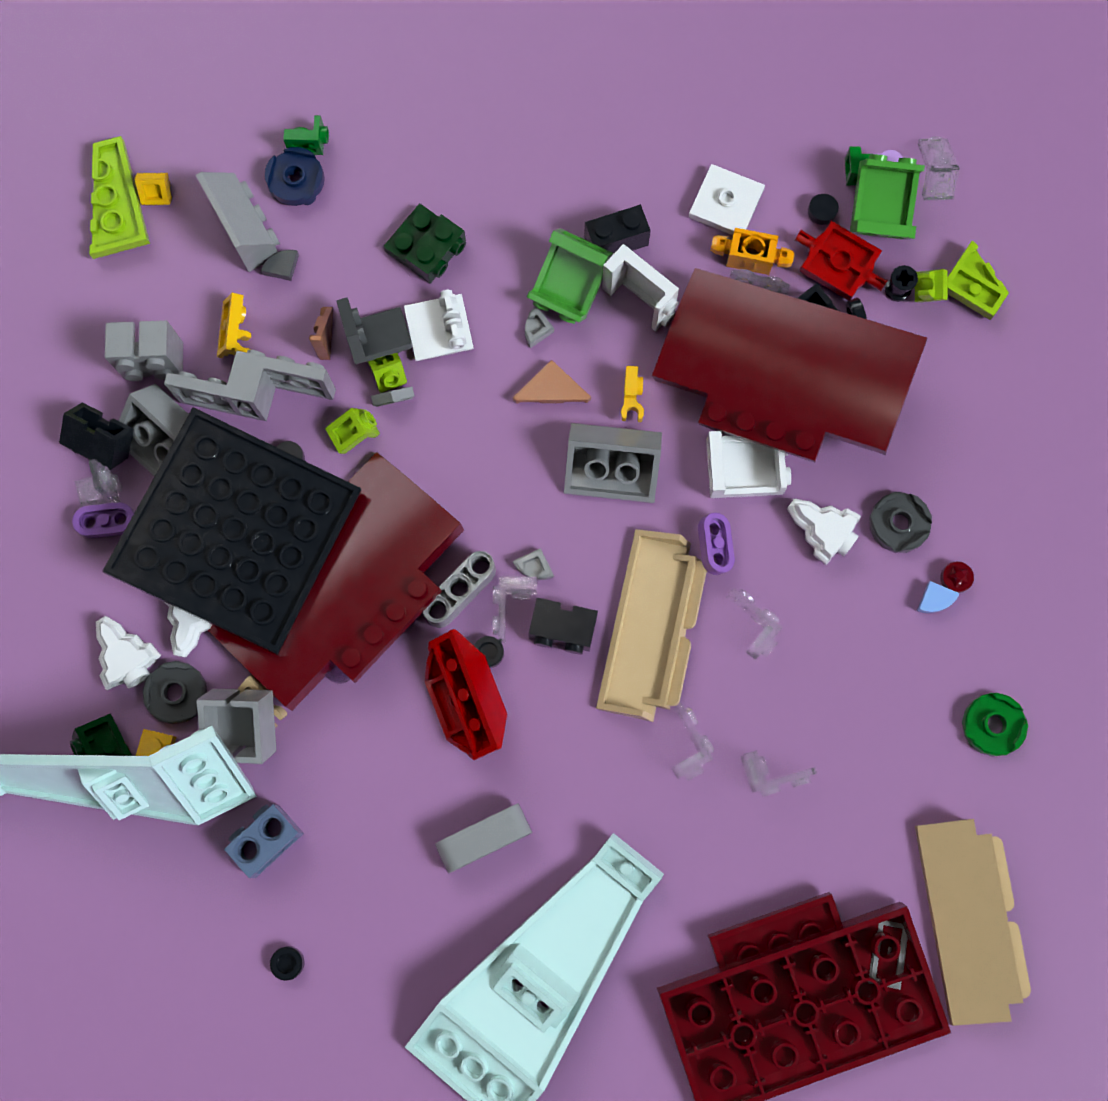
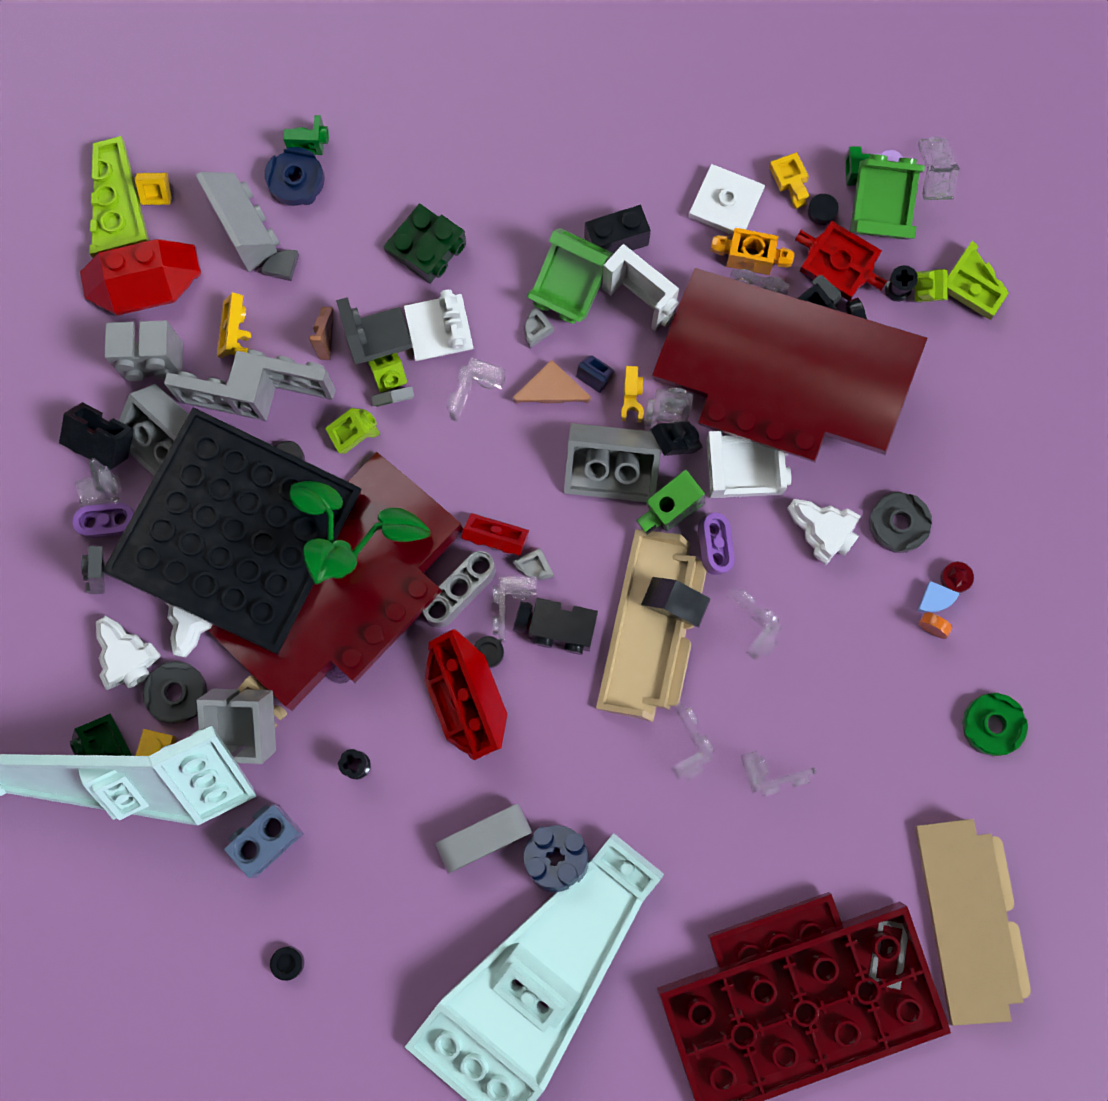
none -> red wedge [80,239,201,316]
none -> dark grey plate [81,546,105,594]
none -> green plant [289,481,431,584]
none -> black bush [338,749,371,780]
none -> clear bracket [447,357,506,422]
none -> red plate [461,513,529,556]
none -> black tile [513,600,533,633]
none -> dark blue plate [523,825,589,892]
none -> dark blue slope [576,355,615,393]
none -> bright green torso [636,470,705,535]
none -> black slope [641,577,711,628]
none -> clear bracket [644,388,693,431]
none -> black plate [650,421,703,456]
none -> yellow plate [769,152,809,209]
none -> dark grey tile [812,275,841,307]
none -> orange tile [919,612,952,639]

